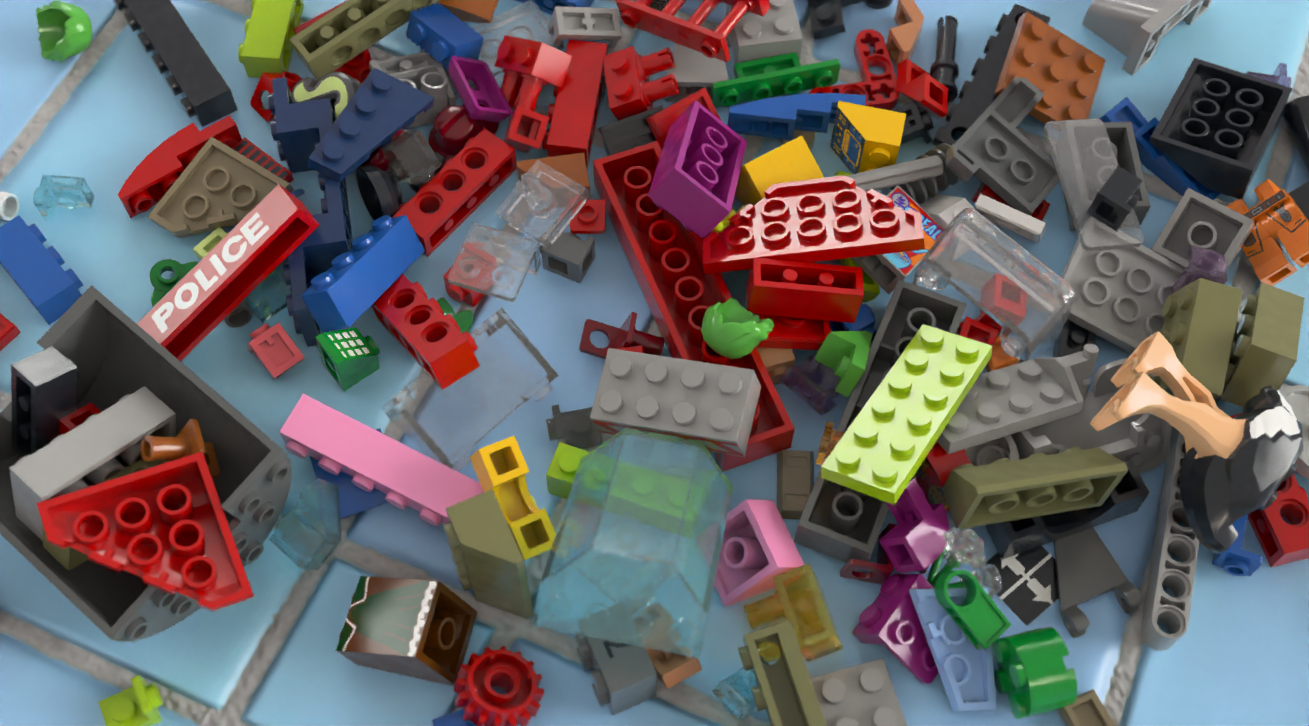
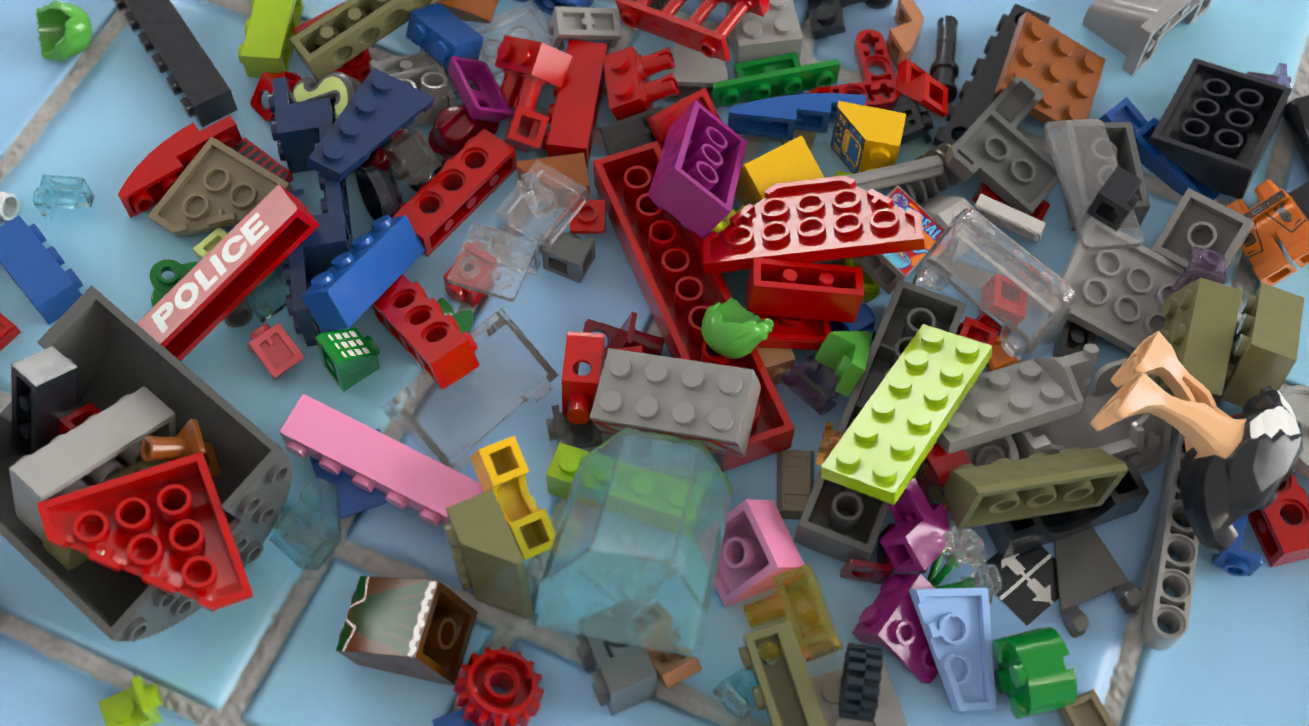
green piece [934,570,1012,650] -> none
none -> red torso [561,331,605,424]
none -> black bush [838,643,883,722]

